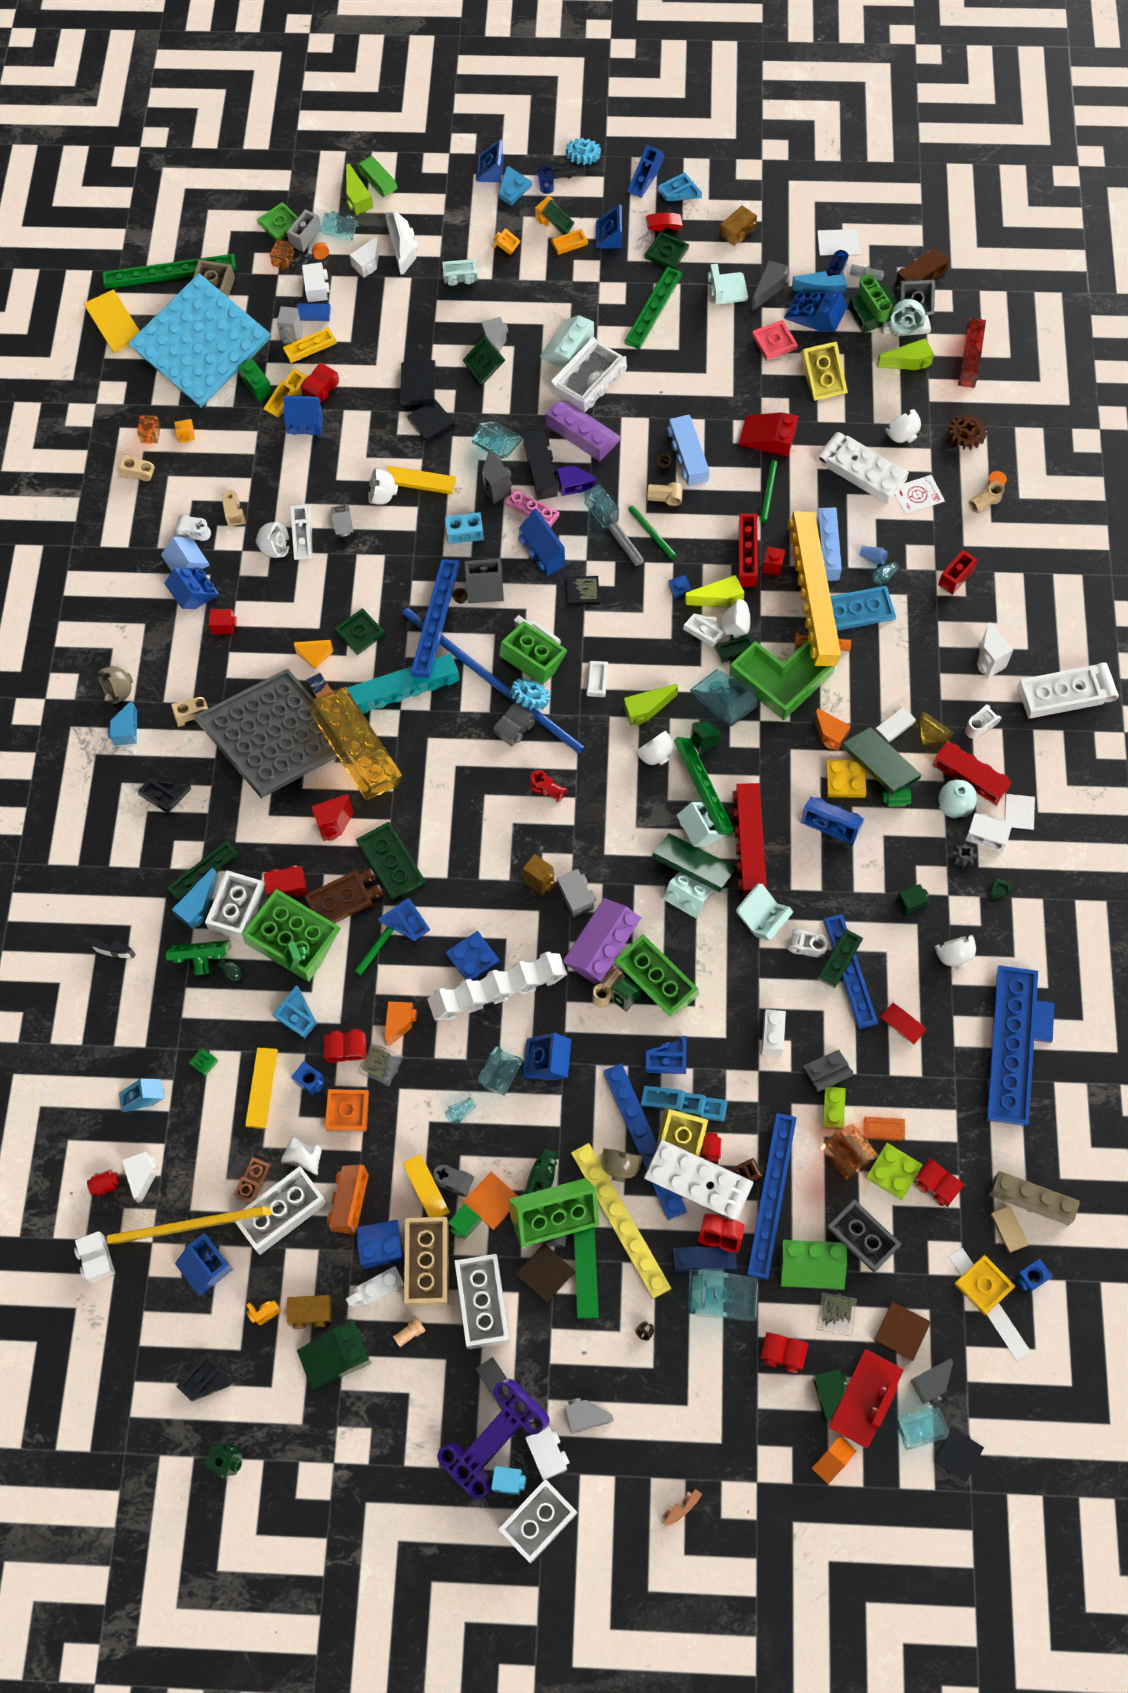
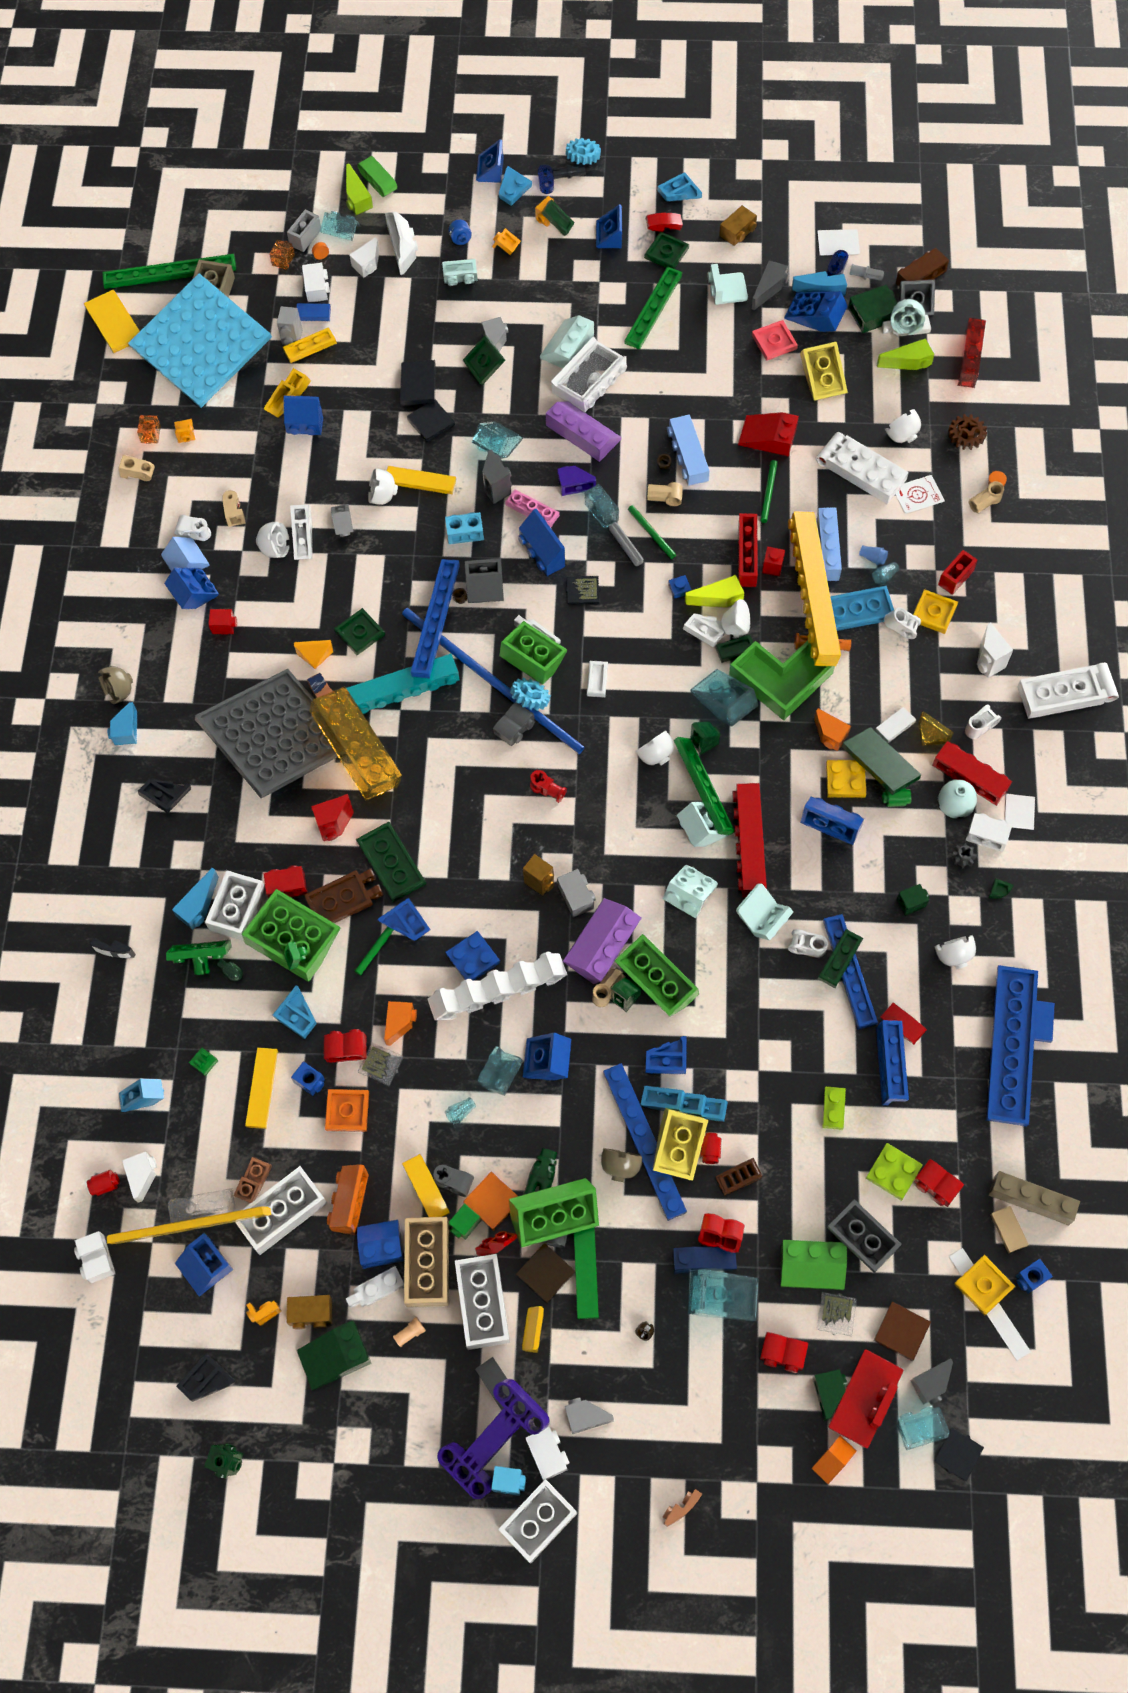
dark green tile [167,840,240,903] -> none
tan leg [171,697,208,727] -> none
green brick [237,358,273,402] -> none
bright green tile [257,202,298,243] -> none
white hair [281,1138,321,1175] -> none
red brick [301,363,339,402] -> none
black brick [523,429,560,500] -> none
light orange tile [551,229,588,255] -> none
light yellow plate [571,1143,671,1299] -> none
lime slope [624,684,678,726] -> none
blue slope [627,145,665,198] -> none
white hinge [644,1139,754,1220] -> none
dark green tile [652,833,736,892] -> none
blue plate [747,1113,797,1280] -> none
white brick [761,1010,786,1057] -> none
dark grey plate [803,1049,853,1092] -> none
clear orange slope [821,1123,879,1180] -> none
bright green beam [858,274,892,322] -> none
clear orange tile [863,1116,905,1141] -> none
none -> clear brick [168,1188,236,1223]
none -> blue head [448,219,472,245]
none -> red slope [475,1231,518,1256]
none -> yellow slope [522,1306,544,1353]
none -> blue fence [876,1020,909,1105]
none -> white piece [884,608,921,639]
none -> yellow tile [913,589,958,634]

